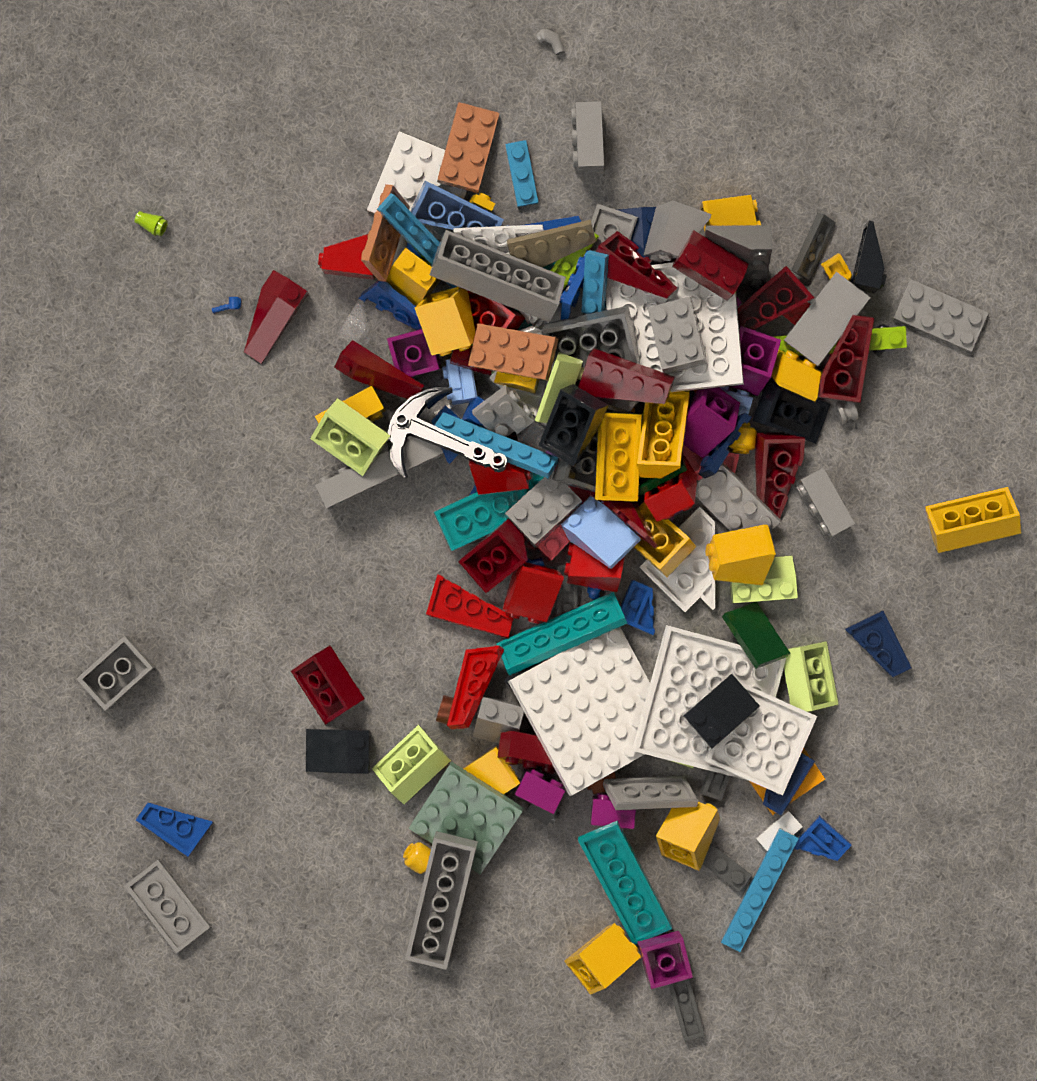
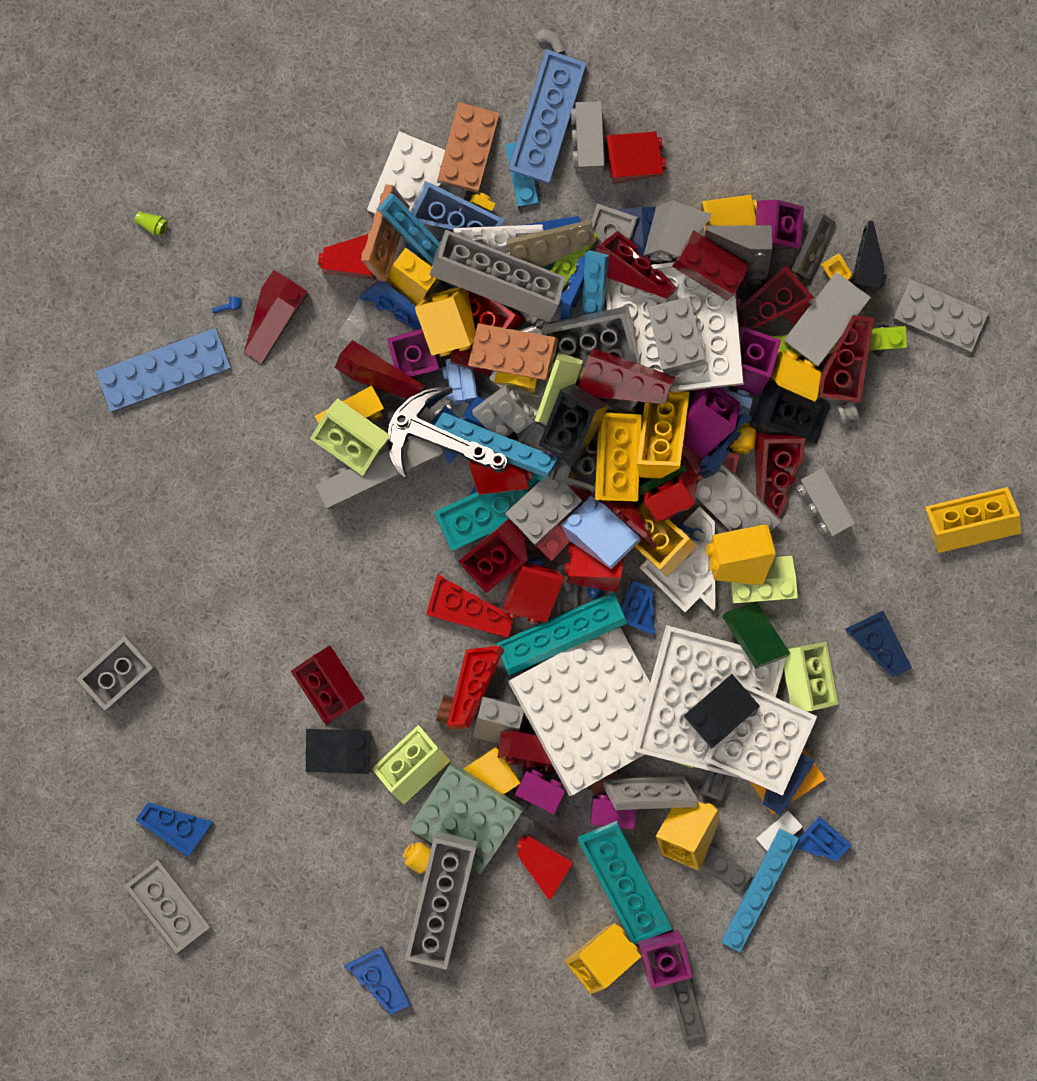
none -> medium blue plate [96,328,231,412]
none -> blue wing [344,947,411,1014]
none -> medium blue plate [508,49,586,184]
none -> red slope [516,833,573,900]
none -> red slope [605,131,666,184]
none -> blue hand [674,521,704,541]
none -> magenta brick [755,200,804,249]

